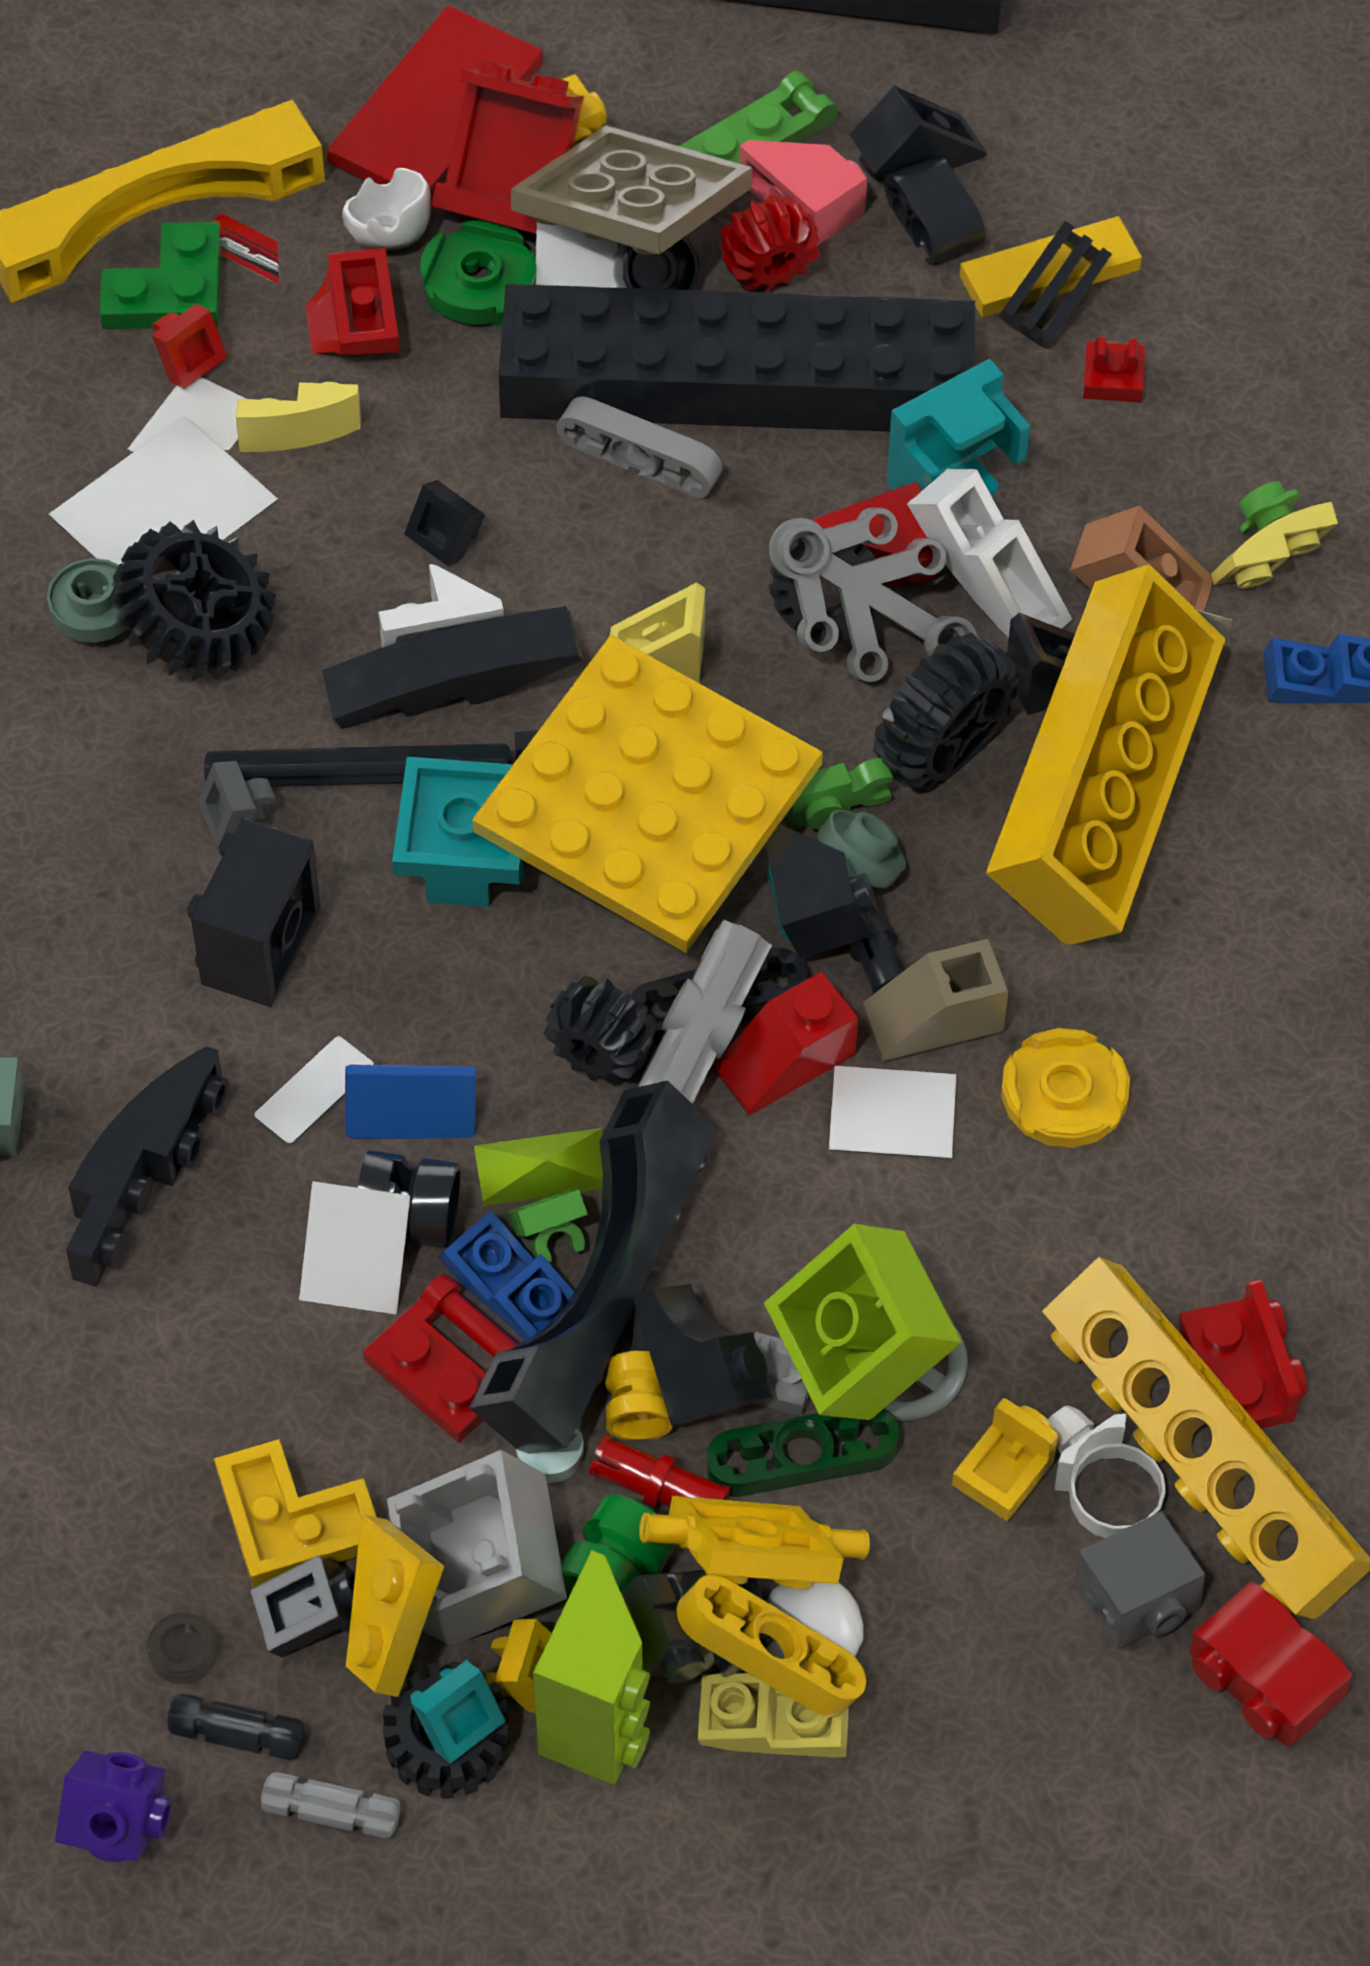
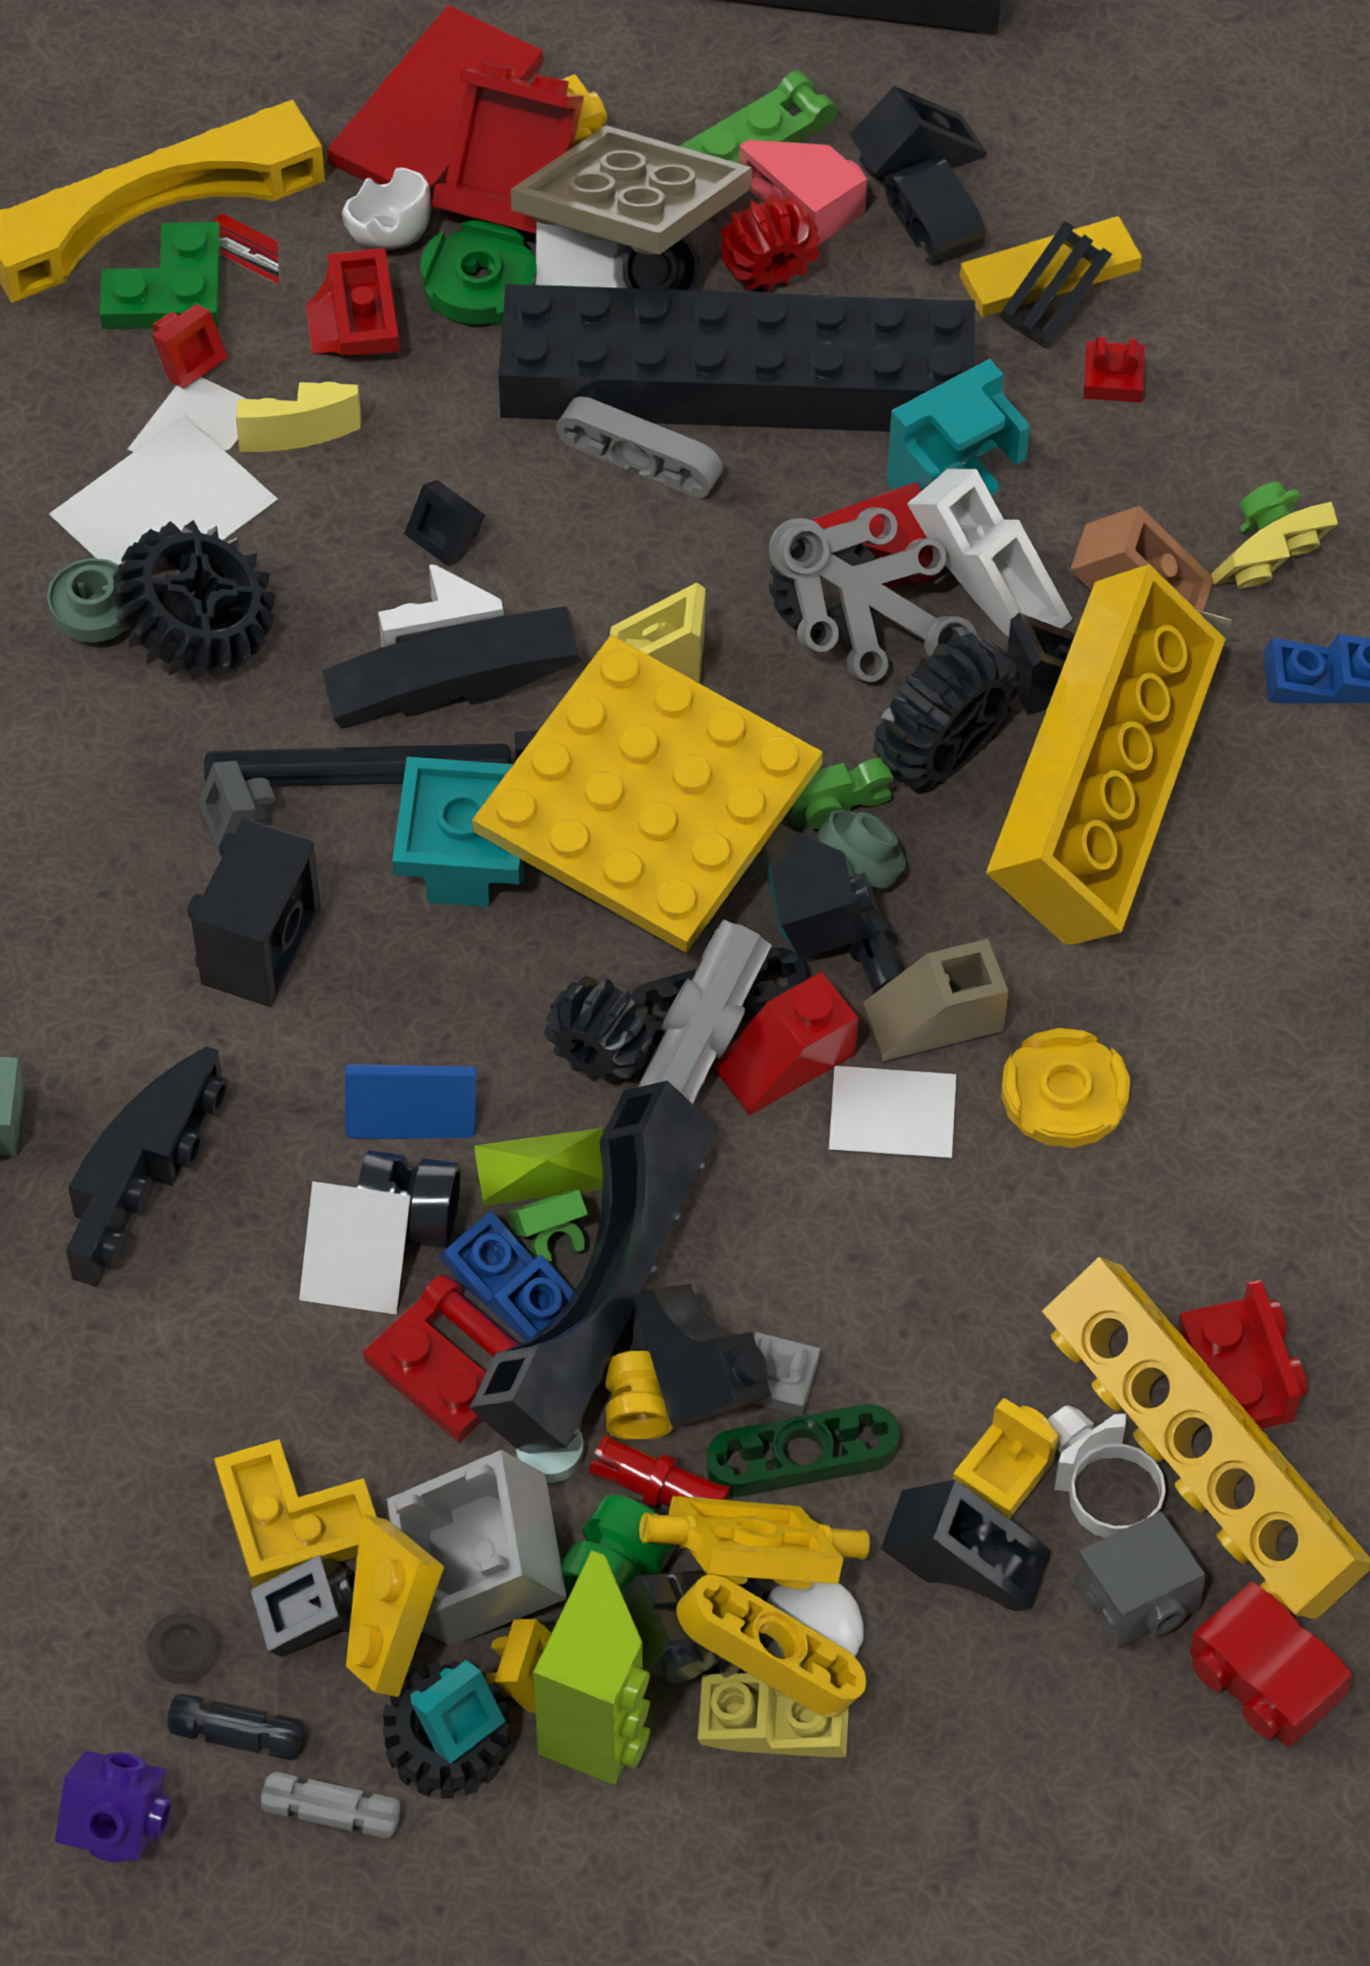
white sticker [254,1036,374,1143] -> none
lime piece [764,1224,968,1422] -> none
none -> black arch [880,1479,1050,1612]

